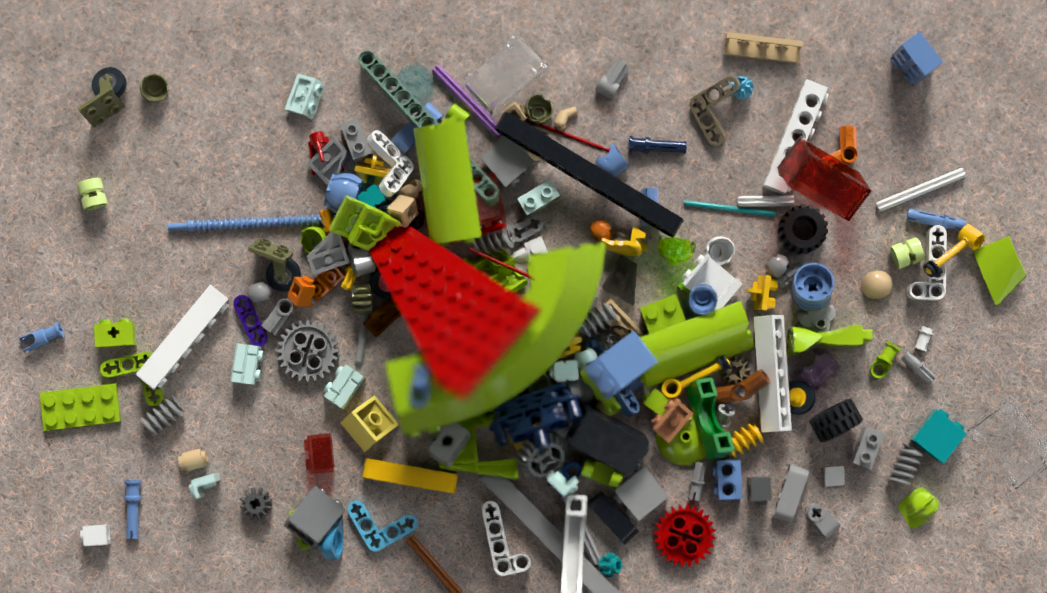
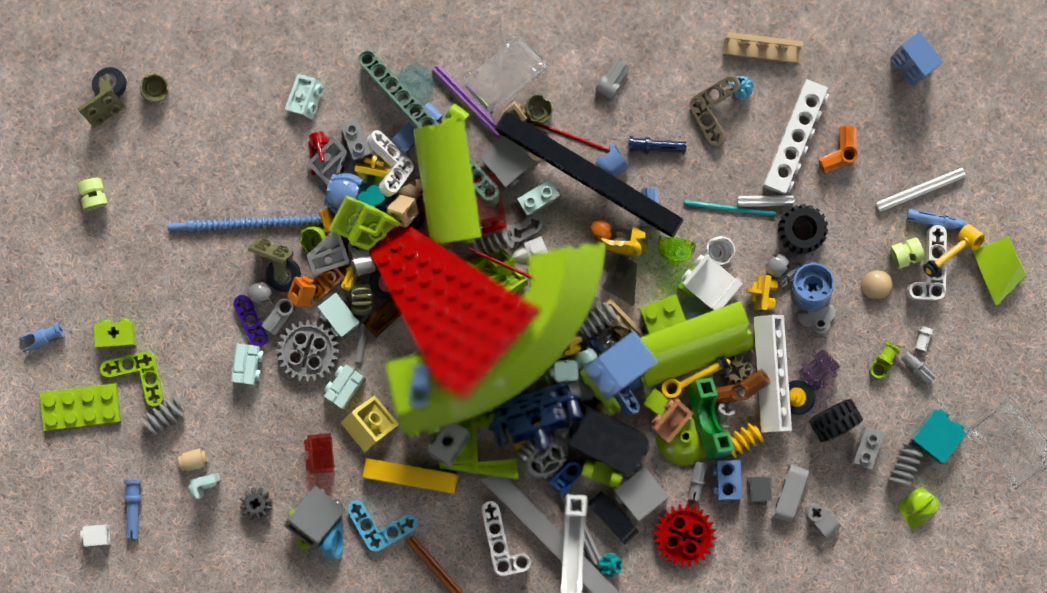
white brick [136,284,229,390] -> none
light aqua bracket [547,470,578,496] -> none
tan arm [554,106,578,131] -> none
medium blue helmet [689,283,717,315] -> none
clear red hose [777,137,872,221] -> none
lime hips [787,325,873,356] -> none
white slope [823,466,845,487] -> none
none -> light aqua brick [318,293,361,338]

